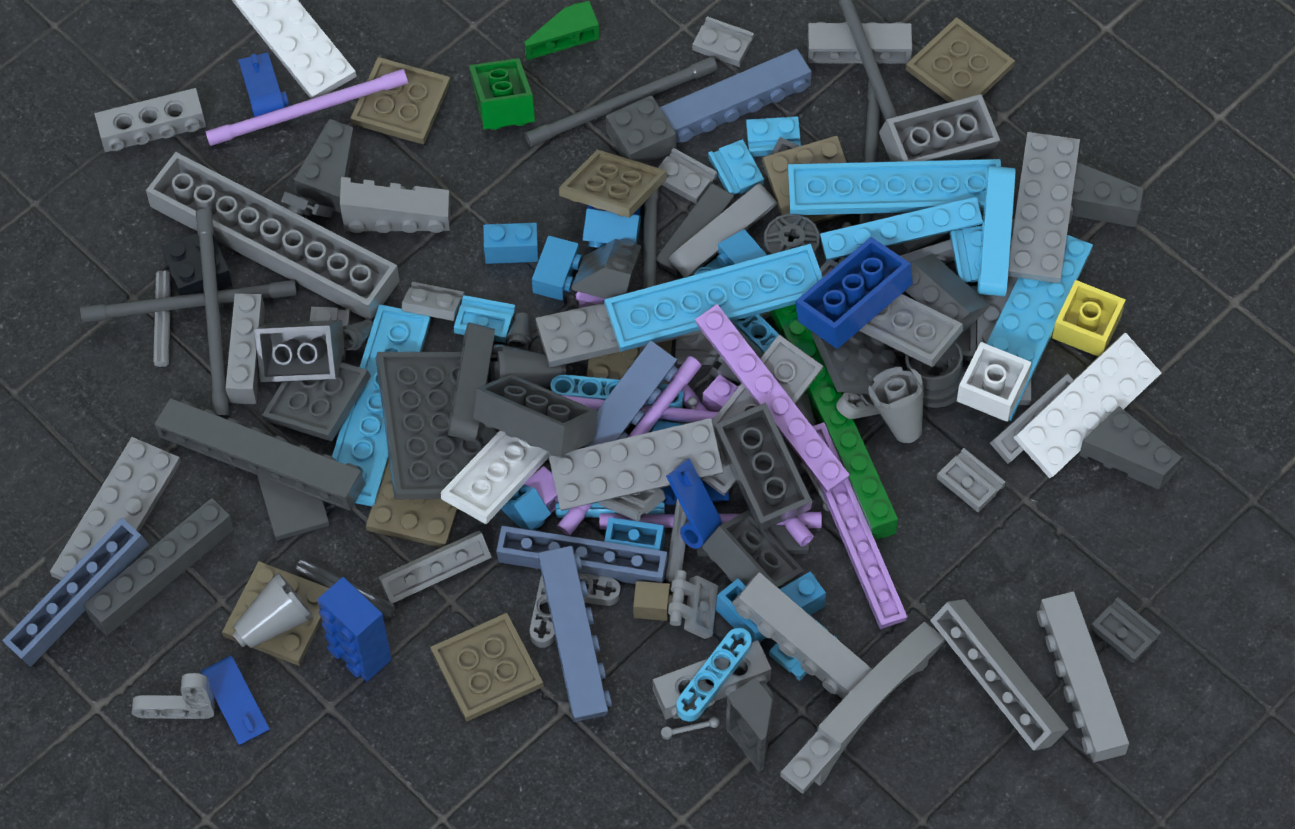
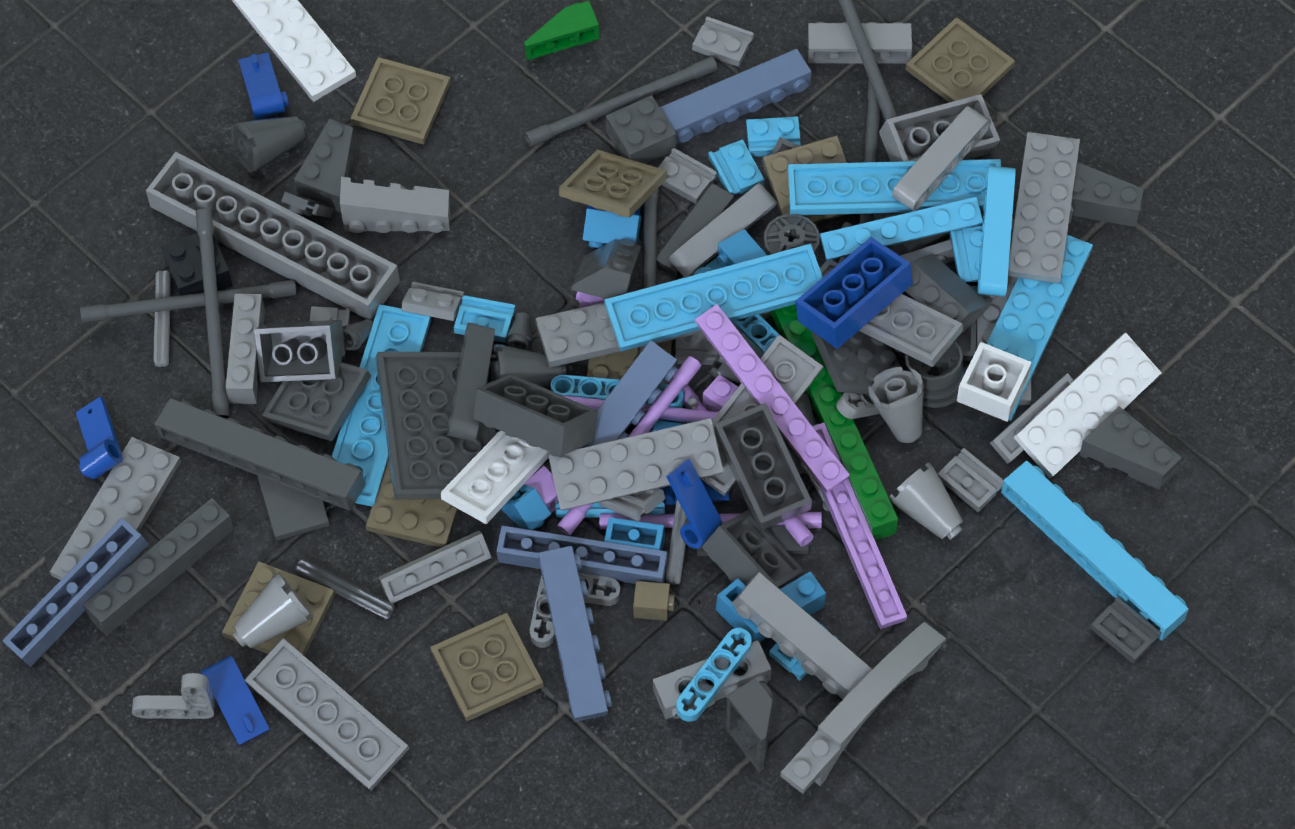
light grey brick [94,88,206,152] -> none
lavender piece [206,69,409,146] -> none
blue brick [318,577,392,682] -> none
green slope [469,58,535,130] -> none
dark azure brick [484,223,538,264] -> none
dark azure brick [532,235,582,301] -> none
light grey hinge [661,717,720,740] -> none
light grey plate [668,570,718,639] -> none
light grey brick [930,599,1069,751] -> none
light grey brick [1037,591,1129,763] -> none
light yellow brick [1052,280,1126,357] -> none
none -> blue door [76,396,123,479]
none -> dark grey cone [231,116,307,172]
none -> light grey plate [245,638,410,791]
none -> light grey cone [889,463,963,540]
none -> light grey beam [892,106,991,211]
none -> medium azure brick [1001,460,1188,641]

